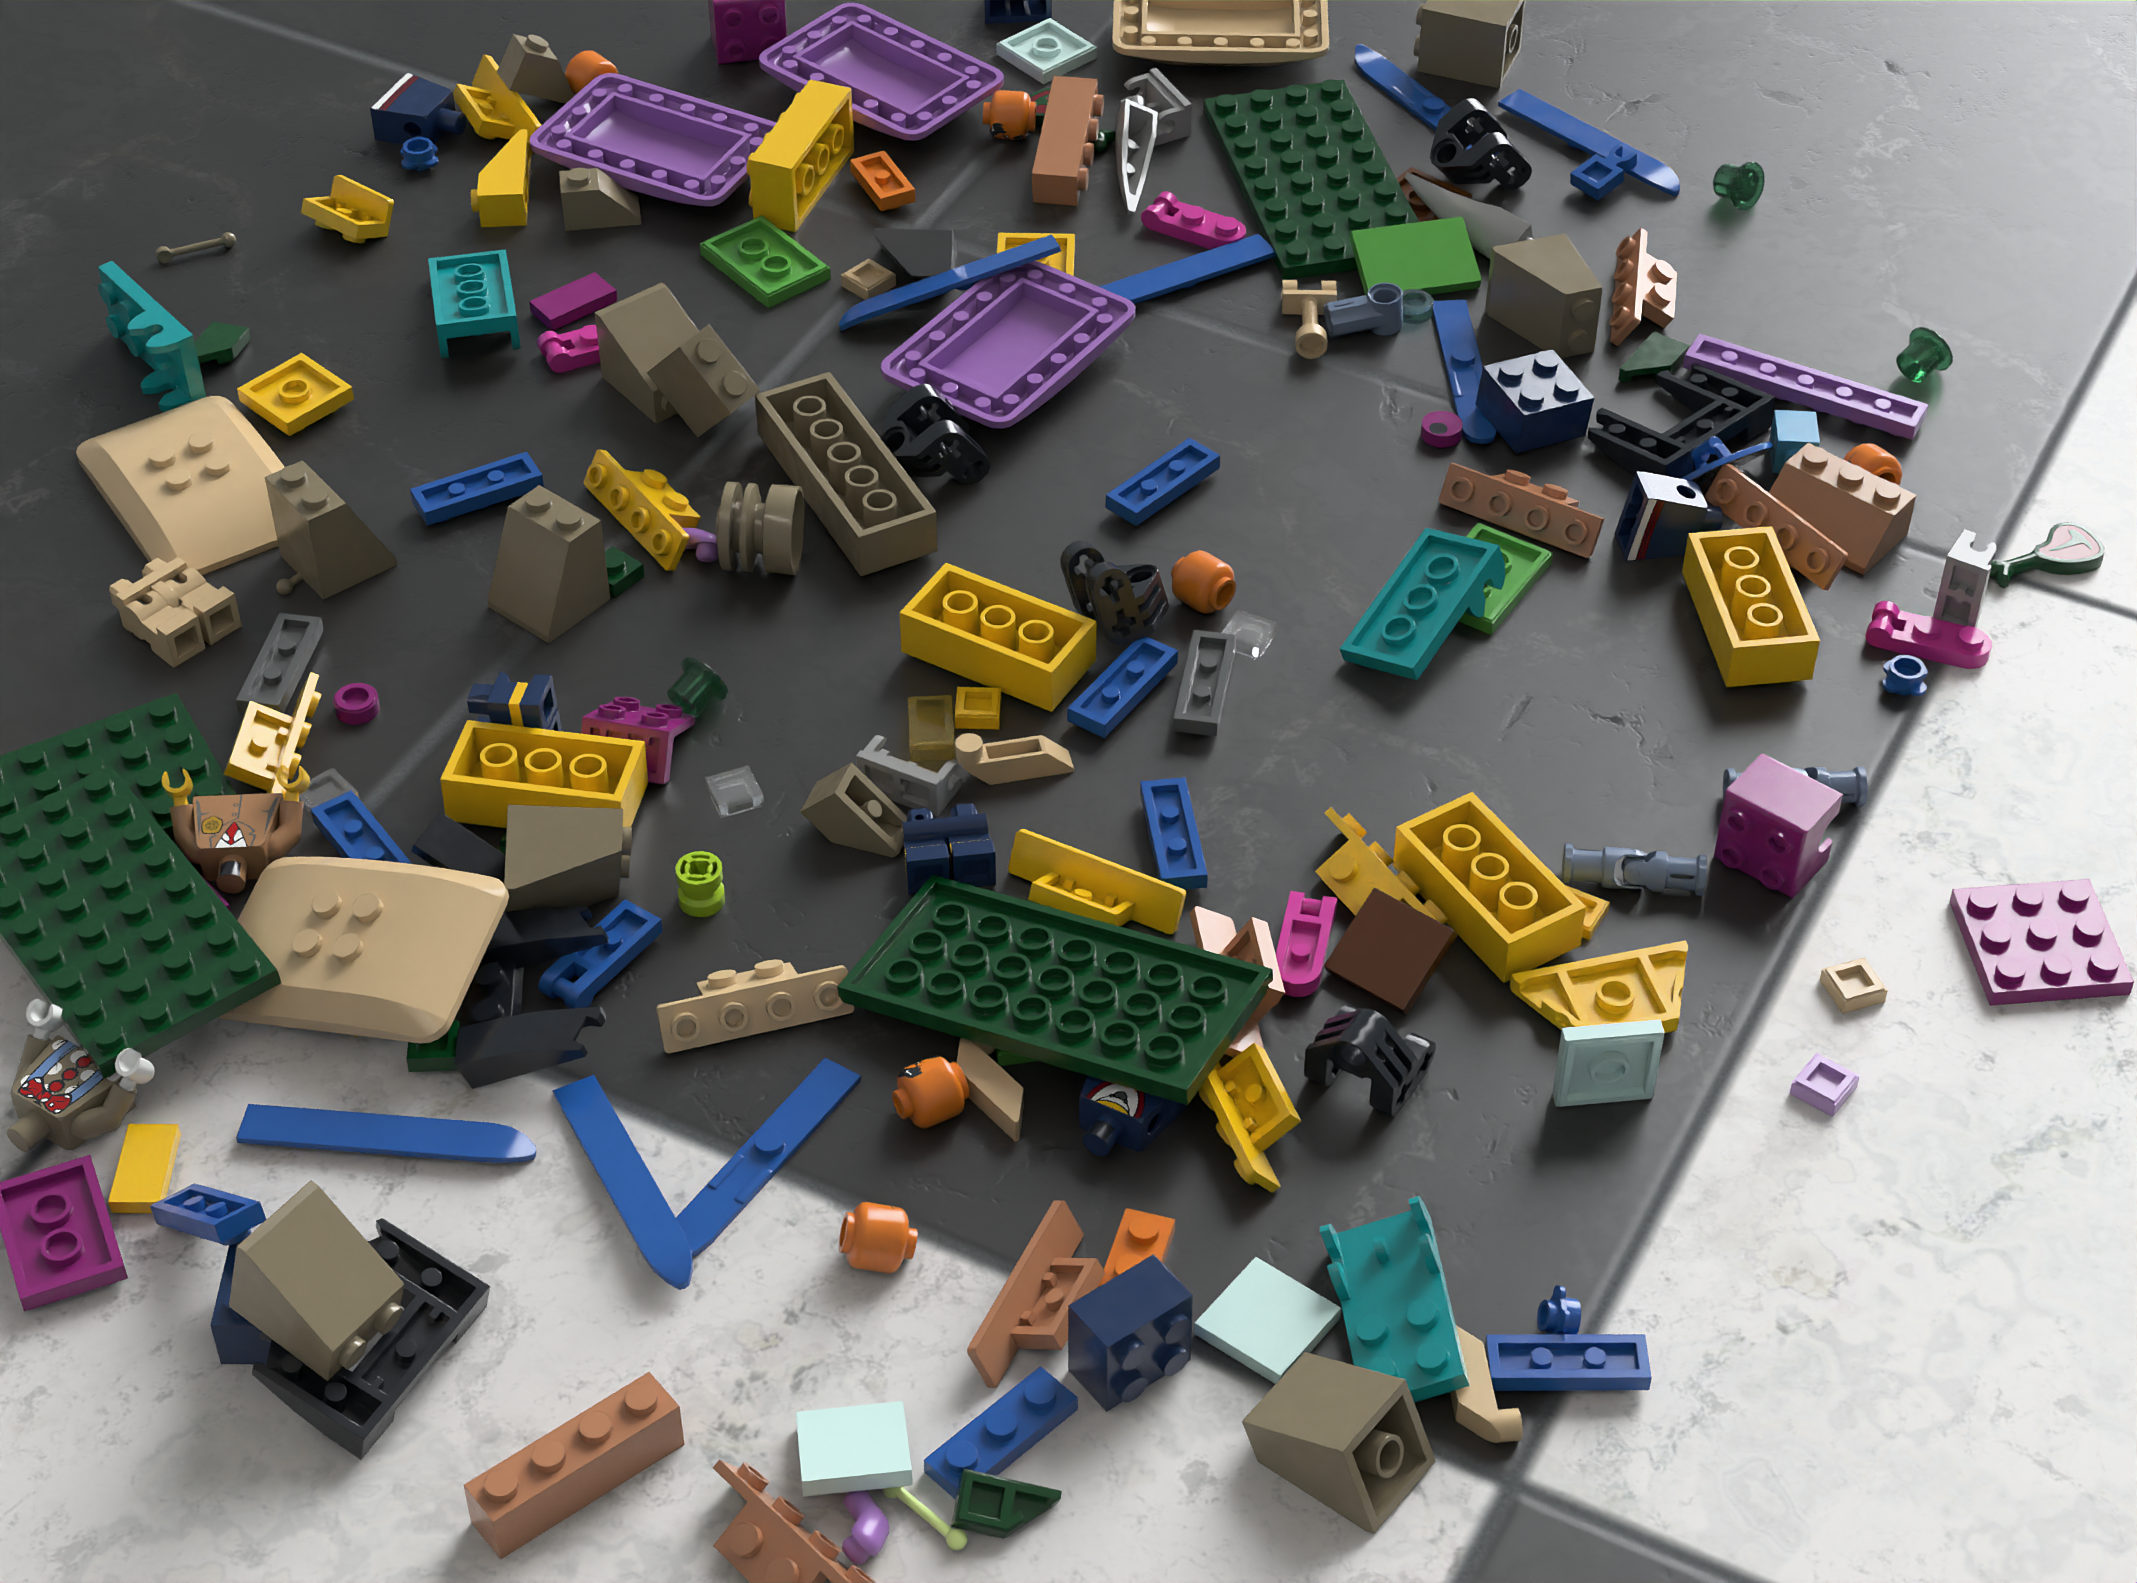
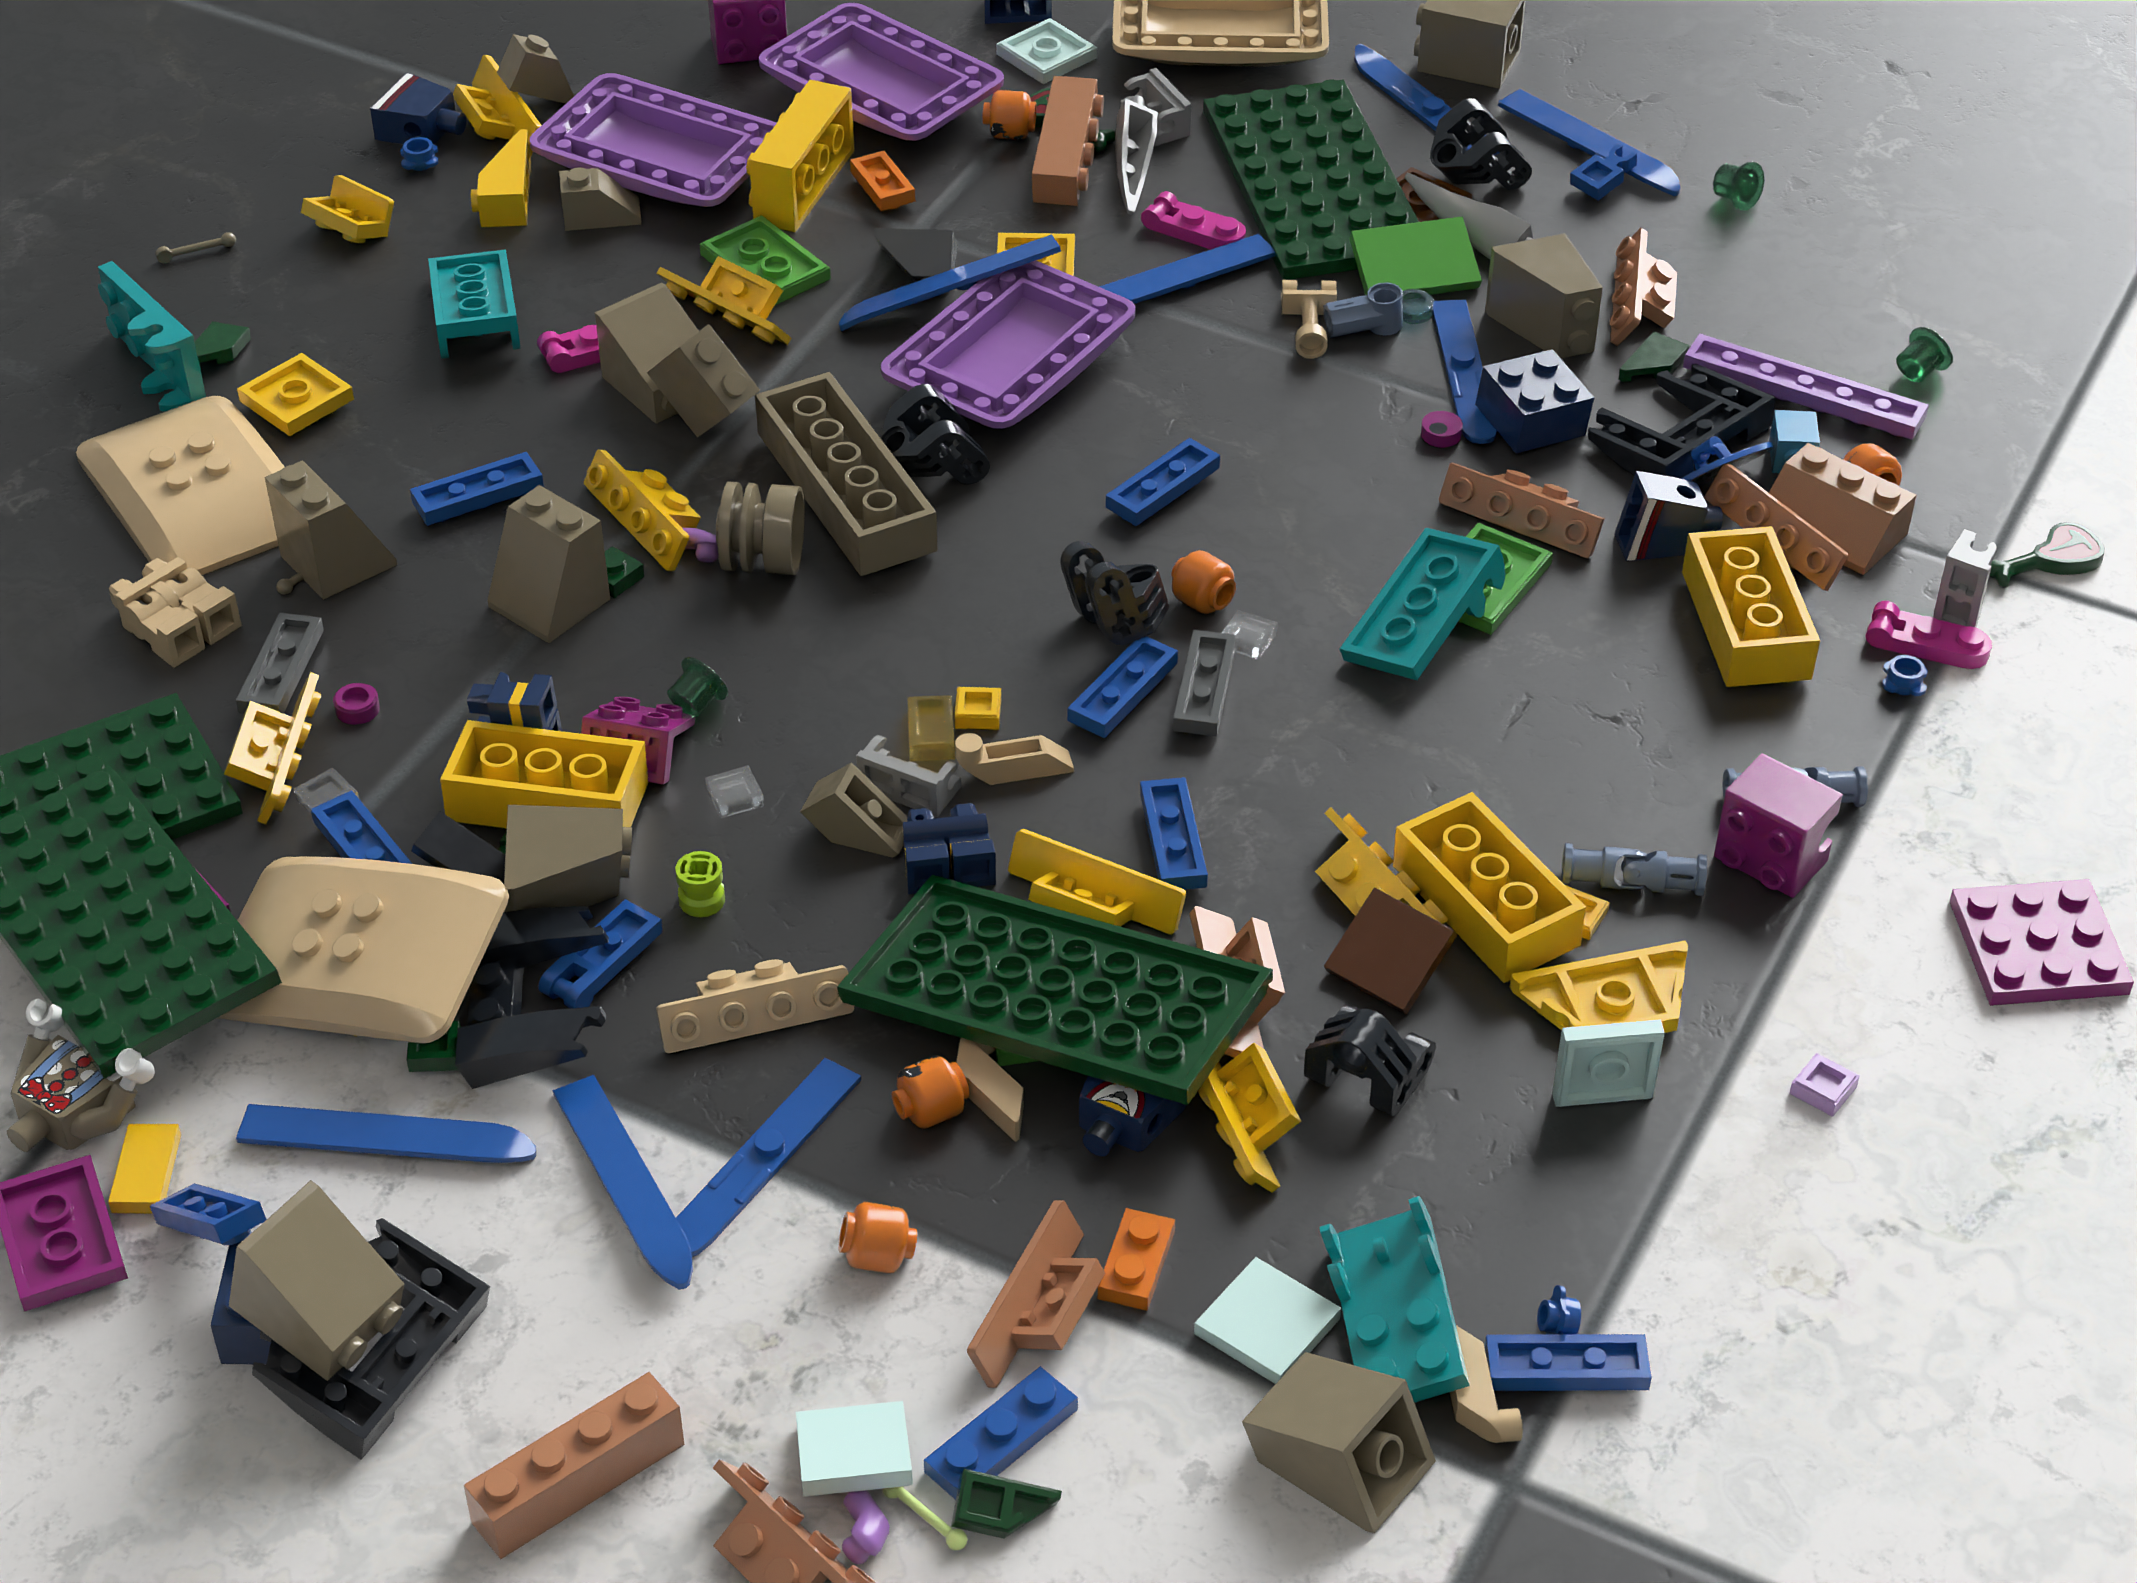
medium nougat torso [161,764,310,894] -> none
magenta tile [529,272,618,331] -> none
orange head [565,50,618,95] -> none
tan tile [841,259,896,300] -> none
yellow brick [899,563,1096,712] -> none
dark blue brick [1068,1254,1193,1412] -> none
dark pink plate [1275,891,1338,997] -> none
tan tile [1819,957,1888,1014] -> none
none -> yellow bracket [656,256,792,345]

